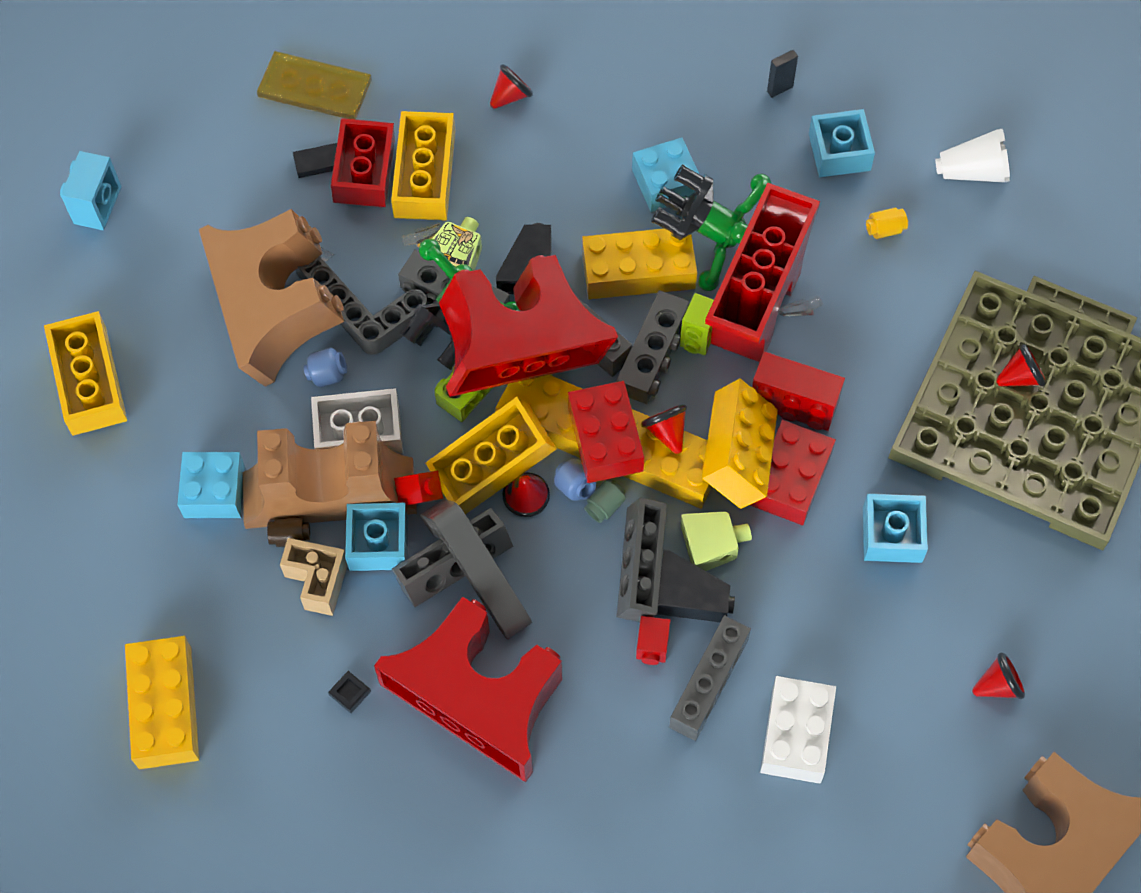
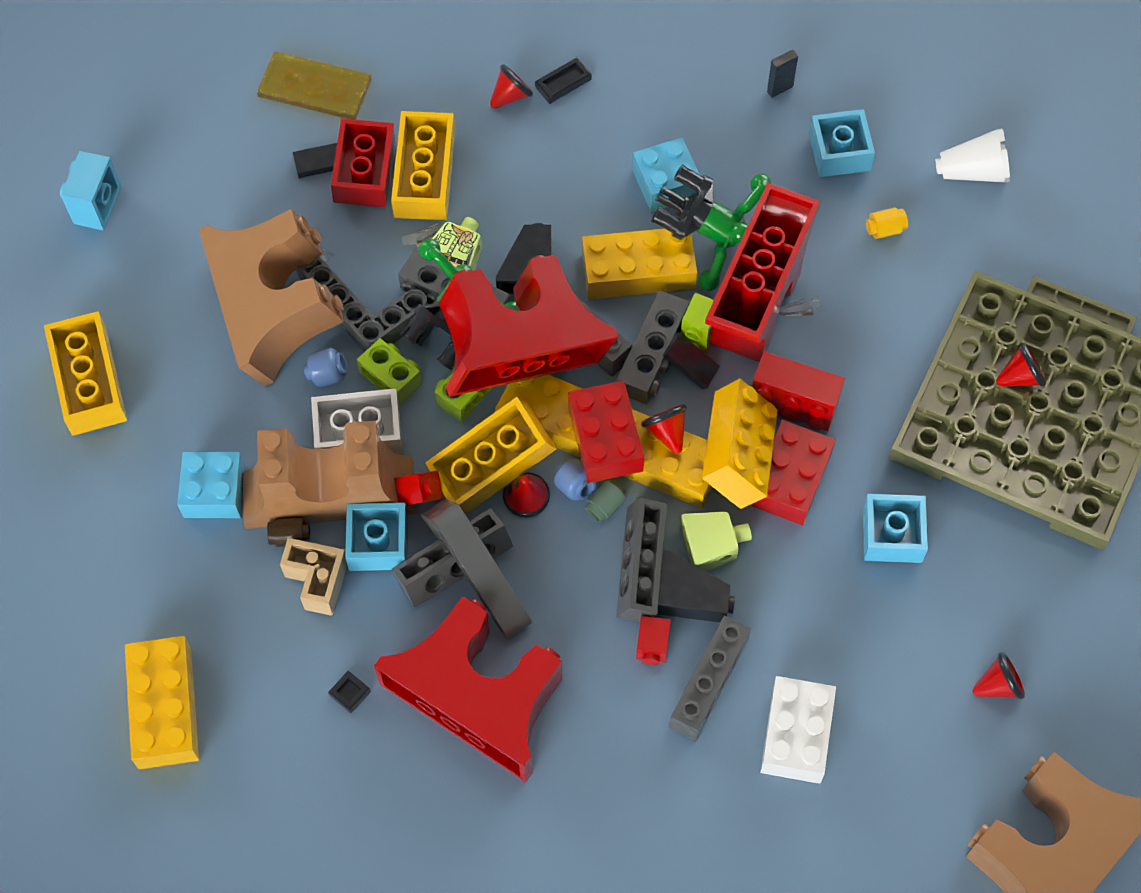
none -> lime brick [357,338,422,405]
none -> black tile [535,57,592,104]
none -> black tile [662,333,720,389]

